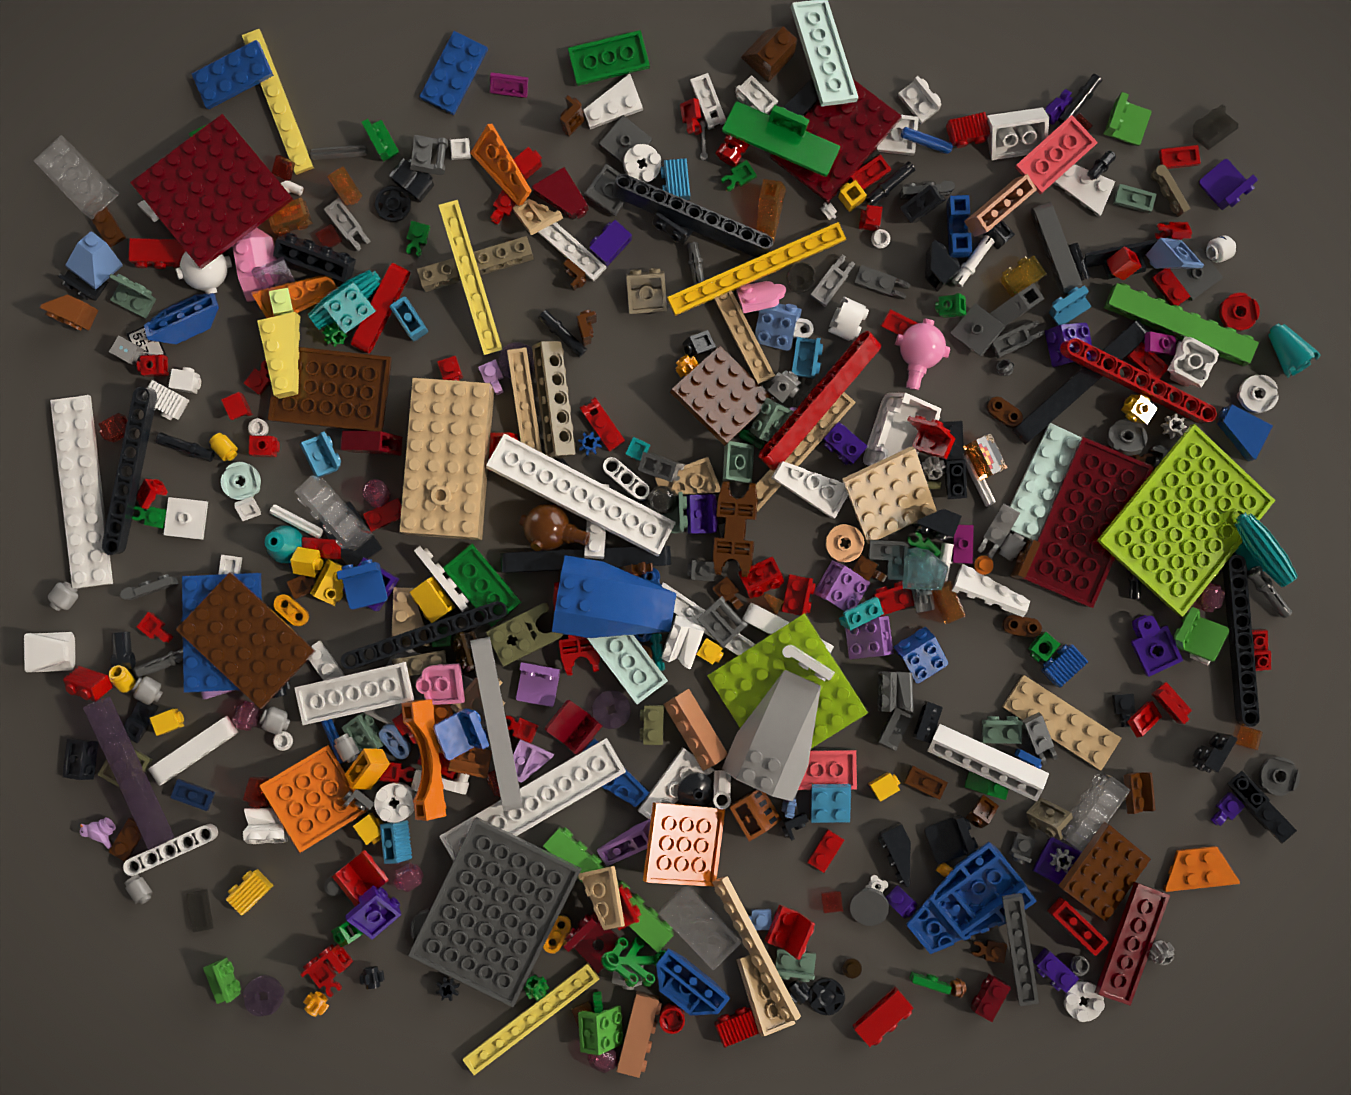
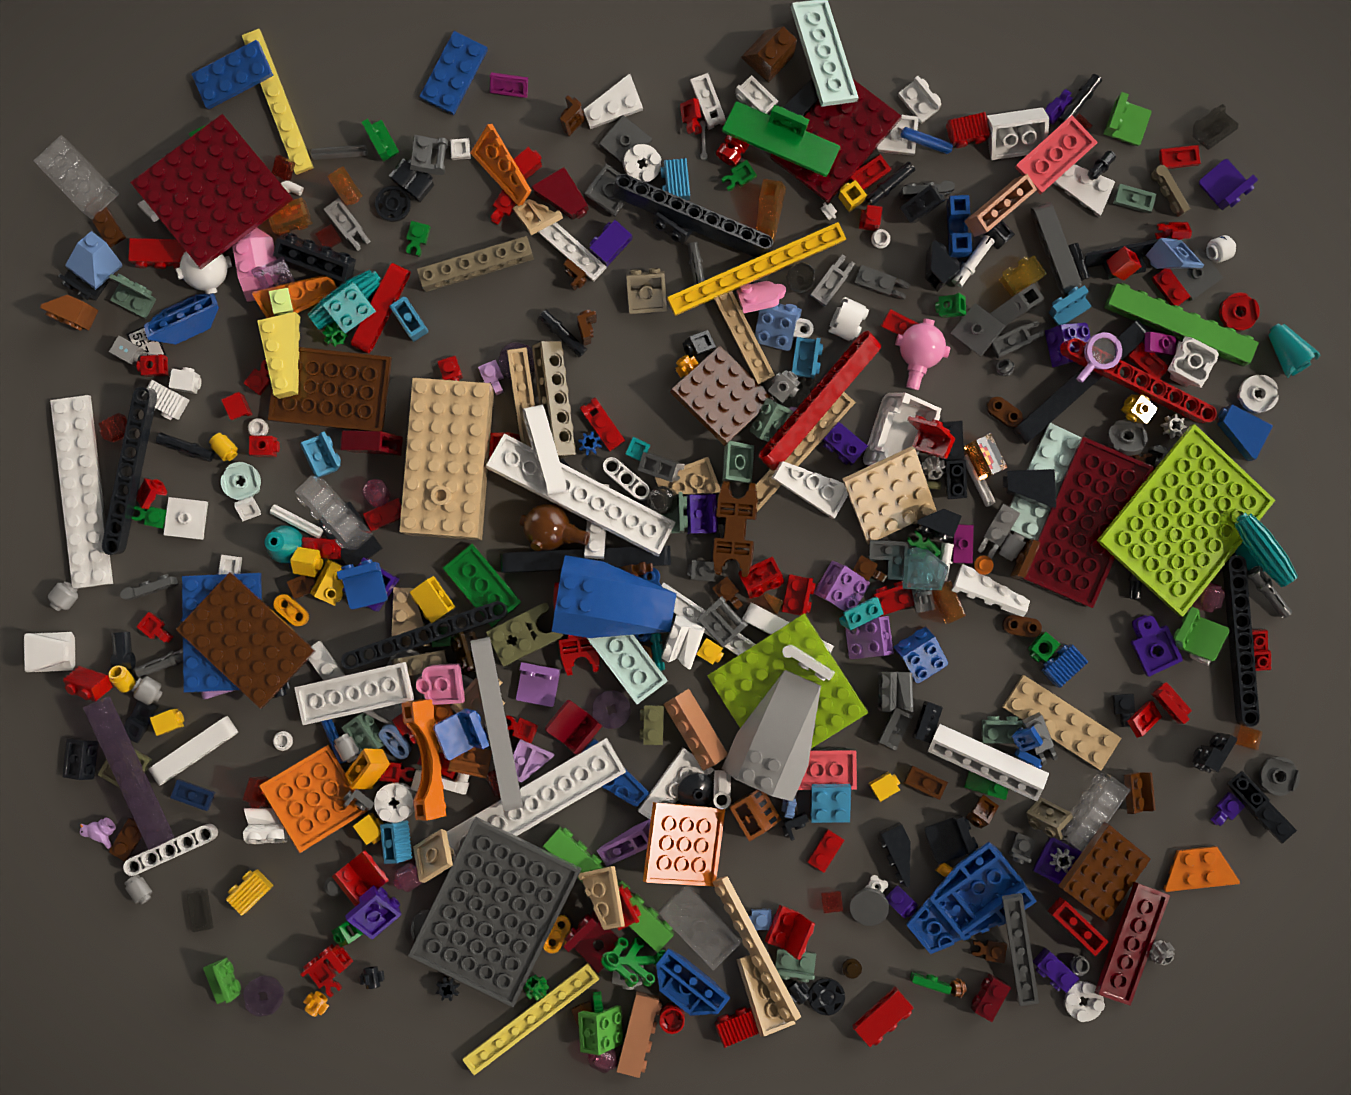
clear pink head [232,701,260,731] -> none
light grey head [259,707,290,735] -> none
white plate [414,546,469,612] -> none
light yellow plate [439,199,502,355] -> none
green plate [568,30,650,86] -> none
dark green axle [736,428,766,450] -> none
light nougat plate [826,524,864,563] -> none
none -> tan hinge [413,829,454,883]
none -> white beam [523,405,566,495]
none -> black slope [1003,469,1056,510]
none -> blue bracket [1012,726,1043,753]
none -> lavender piece [1076,332,1122,383]

